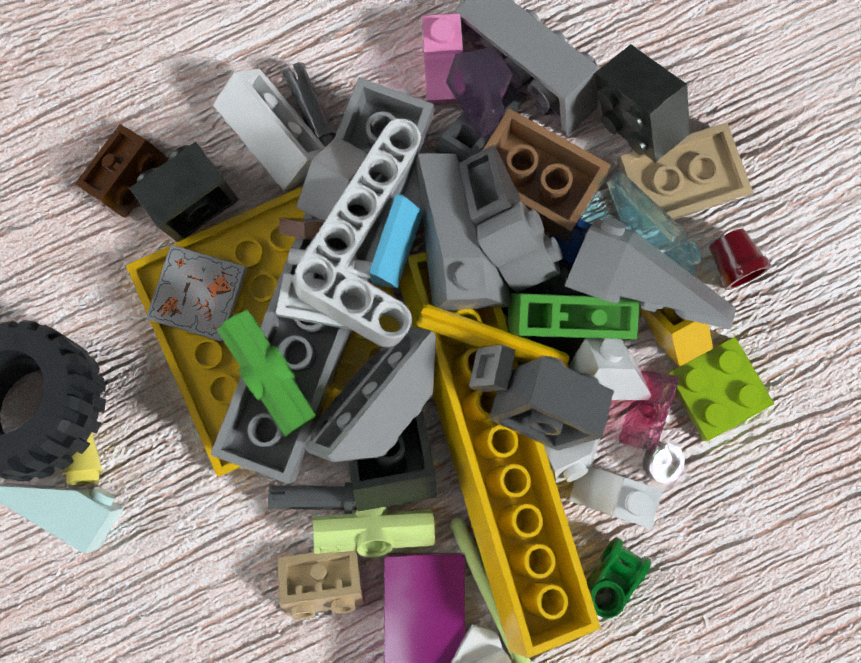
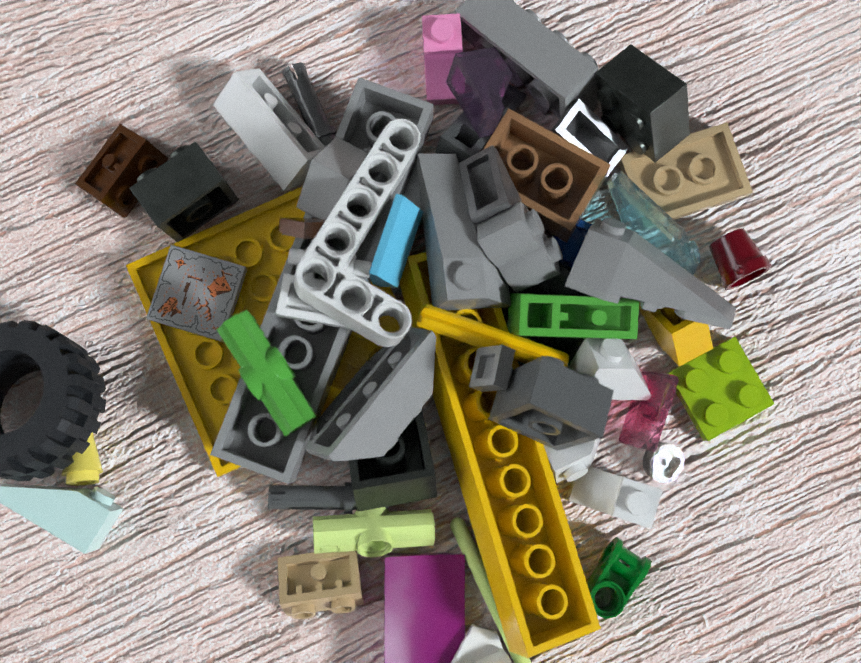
none -> flat silver slope [552,98,629,178]

